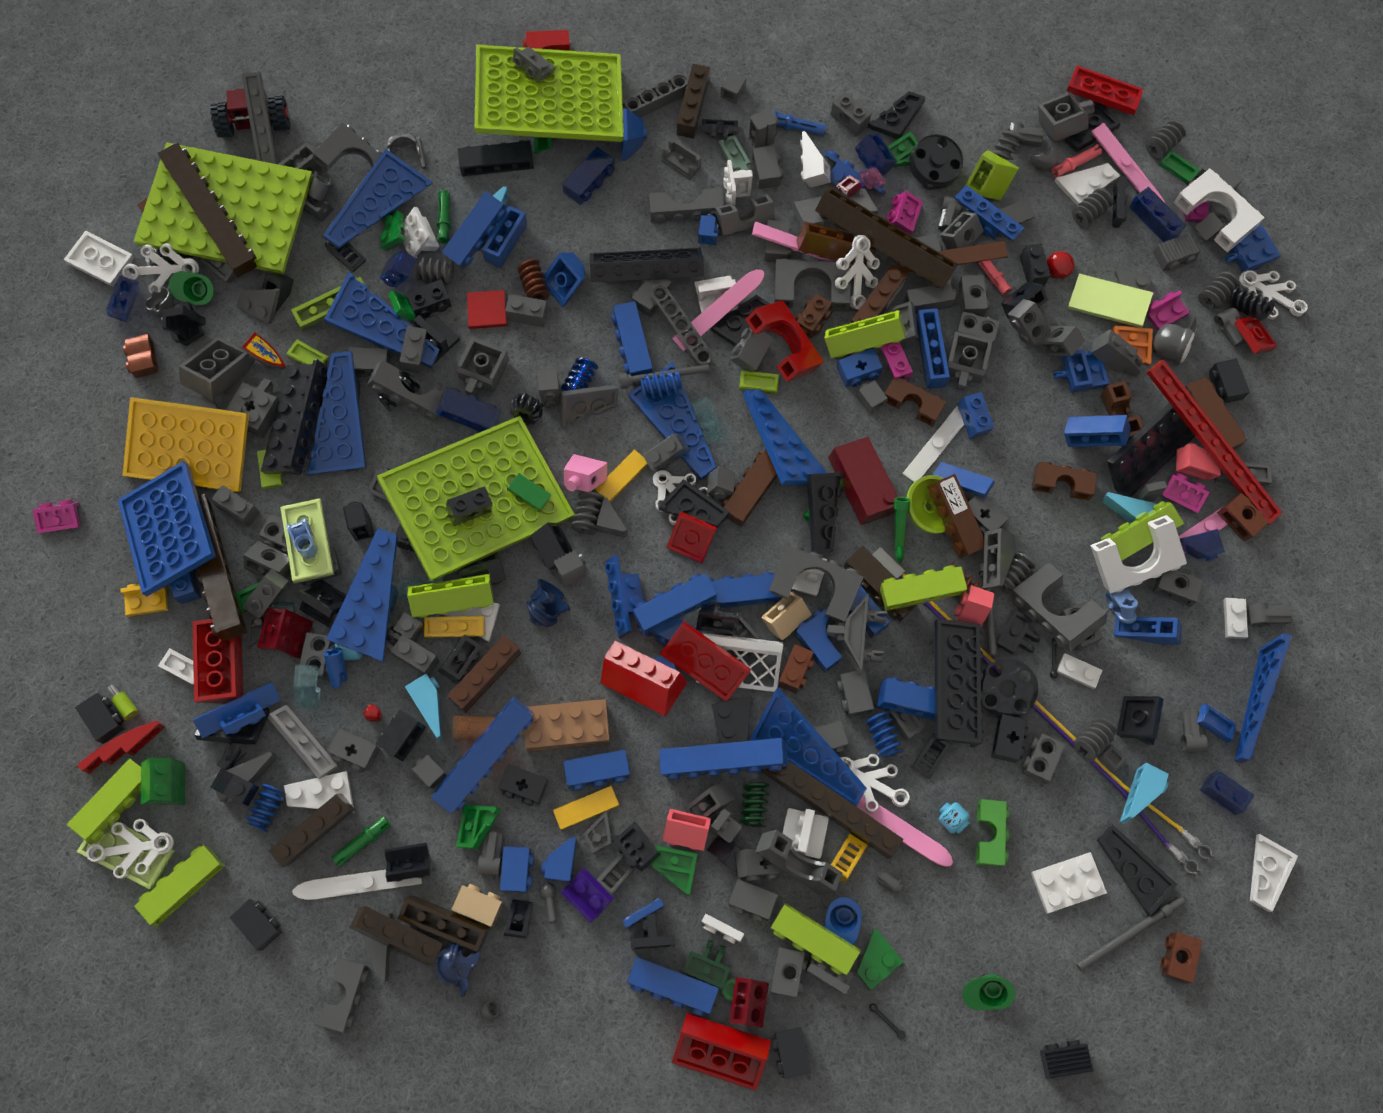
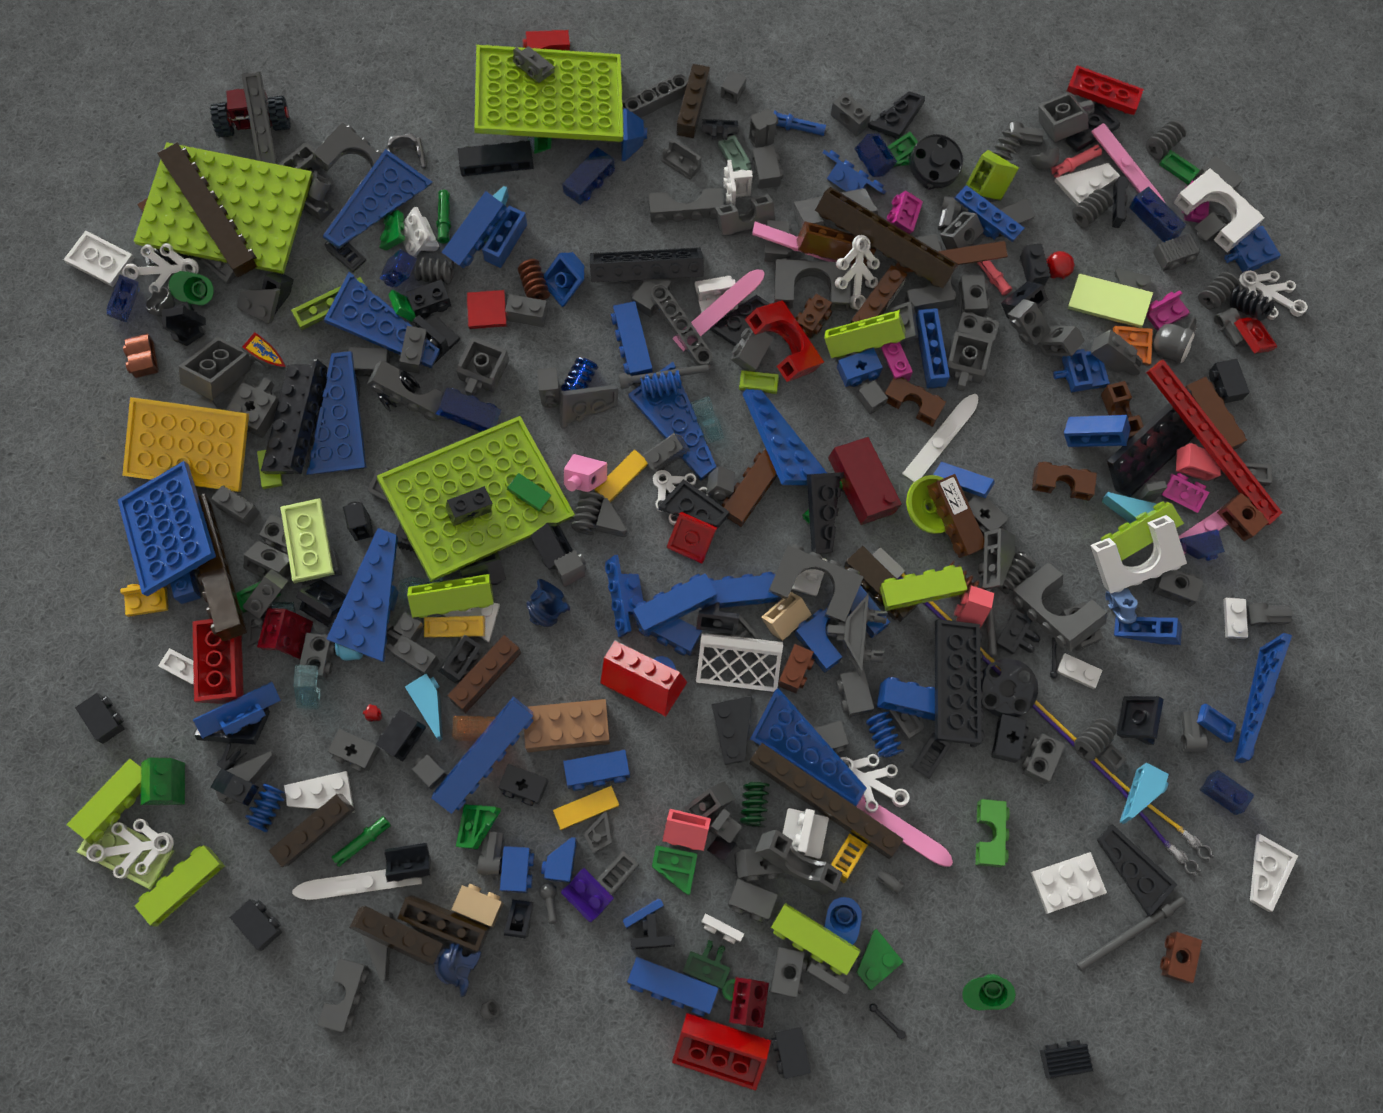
dark pink bracket [32,499,80,534] -> none
red slope [77,720,165,774] -> none
lime piece [107,684,139,720] -> none
light grey plate [268,705,338,779] -> none
lime tile [286,339,329,365] -> none
medium blue piece [286,517,318,559] -> none
blue hinge [323,648,348,689] -> none
black gear [510,392,543,425] -> none
black bracket [611,822,661,871] -> none
blue brick [659,738,788,780] -> none
red plate [660,621,751,702] -> none
blue brick [698,215,719,245] -> none
white slope [800,131,831,187] -> none
dark red tile [836,175,863,198] -> none
clear pink plate [859,167,885,189] -> none
green plant [894,497,911,563] -> none
medium azure head [939,802,970,834] -> none
blue brick [957,392,995,439] -> none

